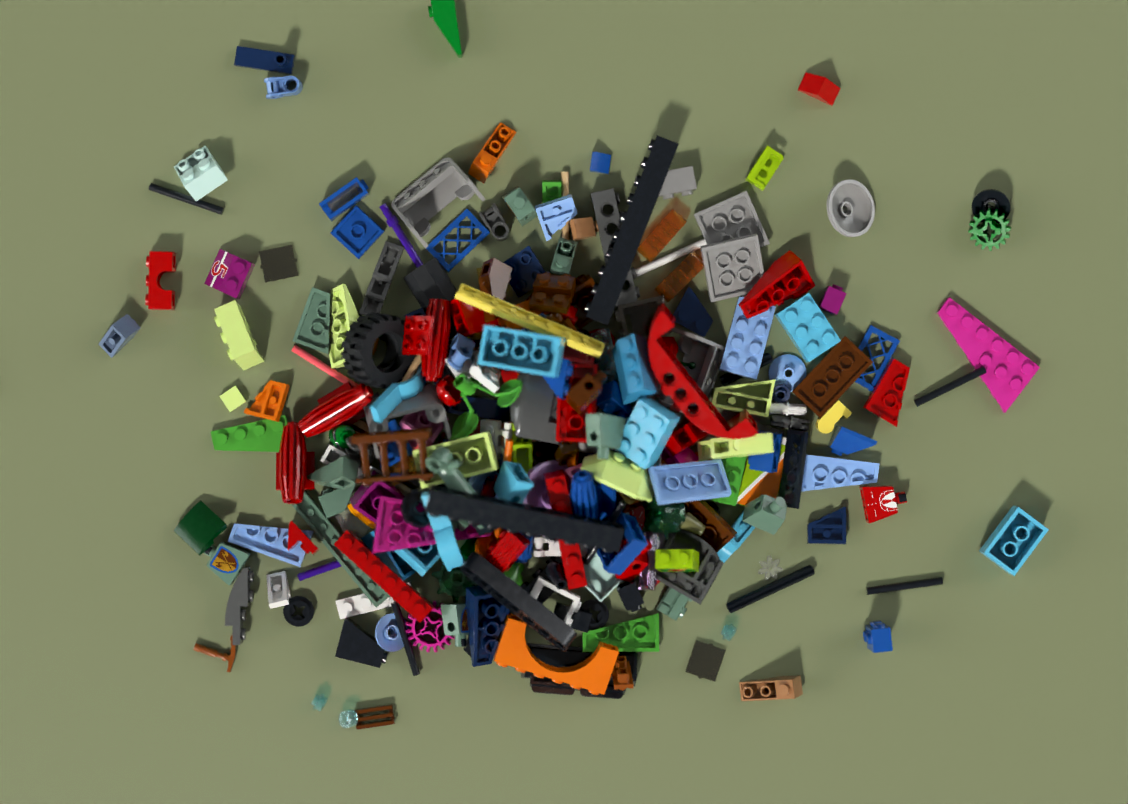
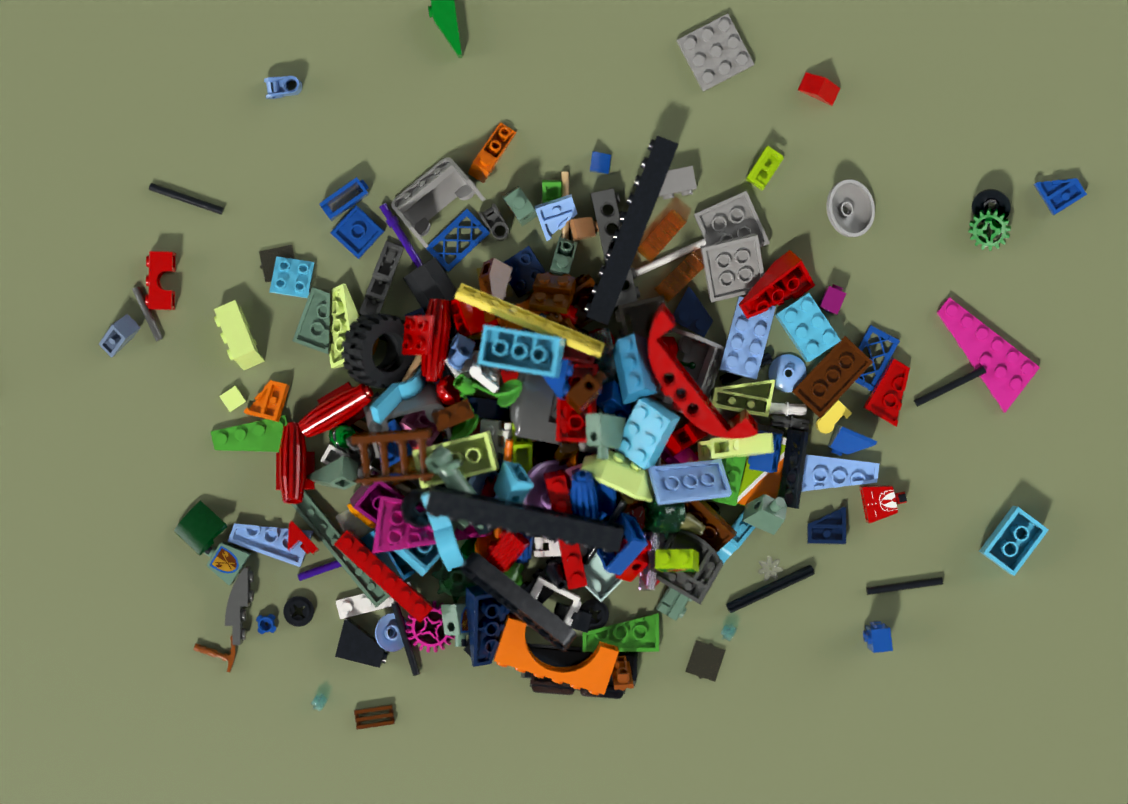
light aqua slope [174,145,228,201] -> none
magenta slope [204,249,255,299] -> none
dark blue piece [234,46,295,75] -> none
white slope [266,571,291,609] -> none
coral bar [291,344,359,387] -> none
sand green slope [318,484,357,518] -> none
clear light blue bush [339,709,358,728] -> none
black brick [616,580,644,612] -> none
medium nougat slope [739,675,803,701] -> none
dark blue plate [772,384,790,403] -> none
none -> dark grey bar [132,286,163,342]
none -> blue plate [256,614,277,634]
none -> medium azure hinge [269,256,314,298]
none -> reddish brown plate [431,399,475,432]
none -> light grey plate [677,14,754,92]
none -> blue wing [1034,178,1087,215]

